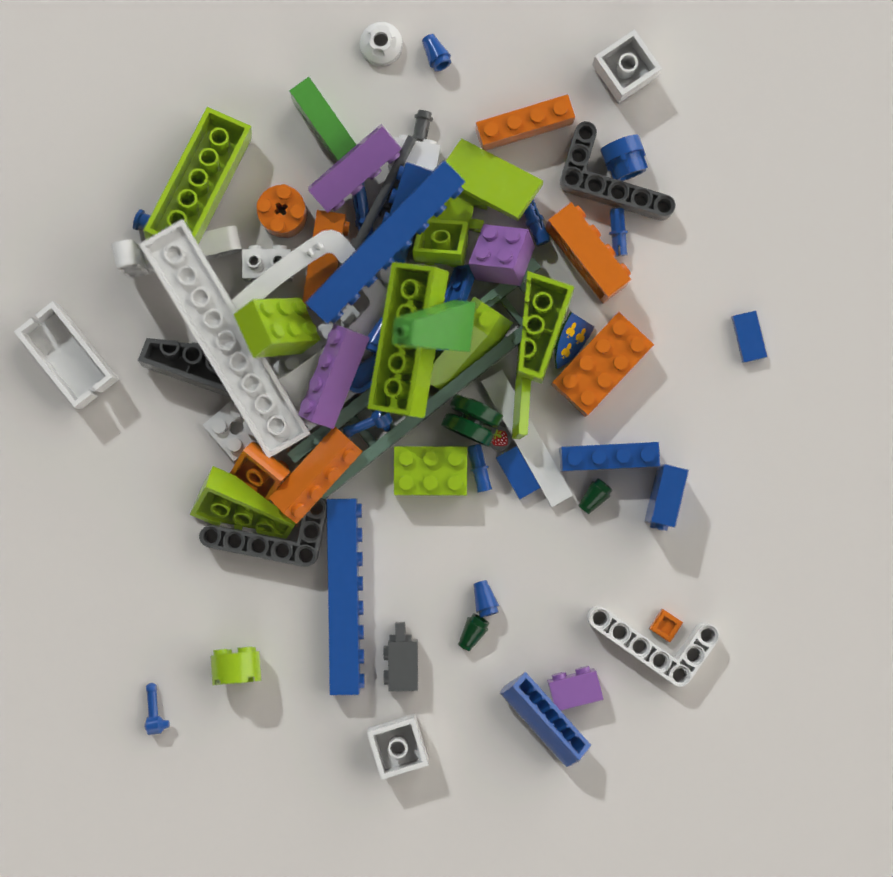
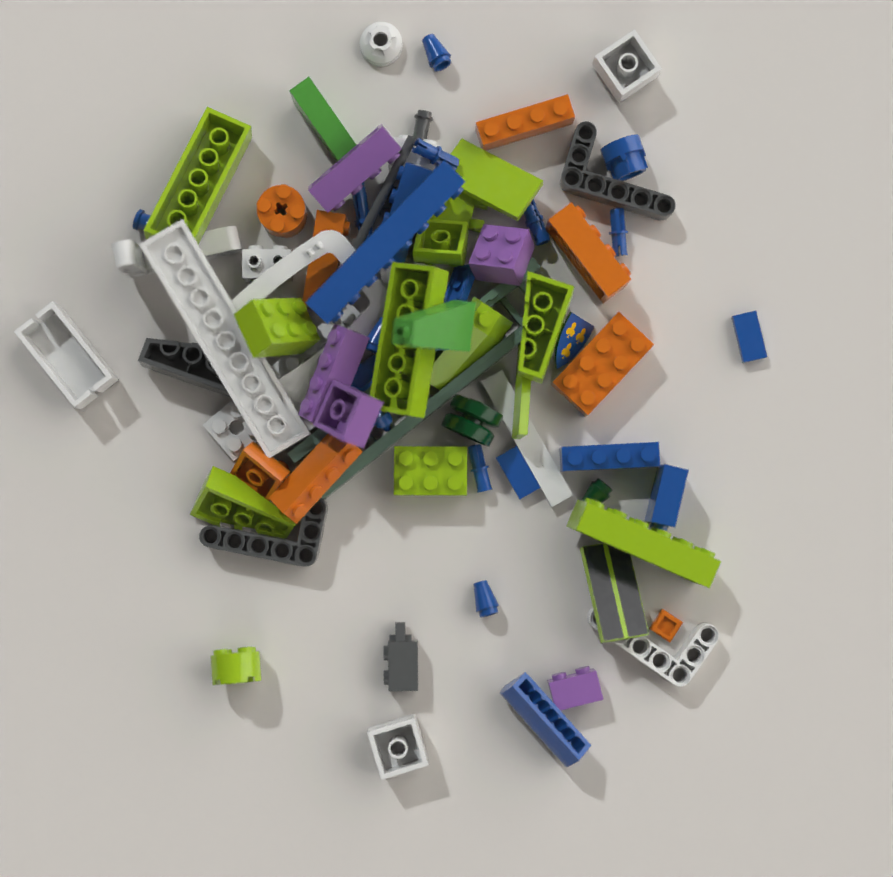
blue piece [145,683,170,735] -> none
blue brick [327,499,365,695] -> none
dark green cone [458,613,489,651] -> none
tile [490,426,511,451] -> none
none -> medium lavender brick [313,380,383,448]
none -> blue axle [412,138,459,170]
none -> lime brick [566,498,721,588]
none -> black tile [580,543,649,643]

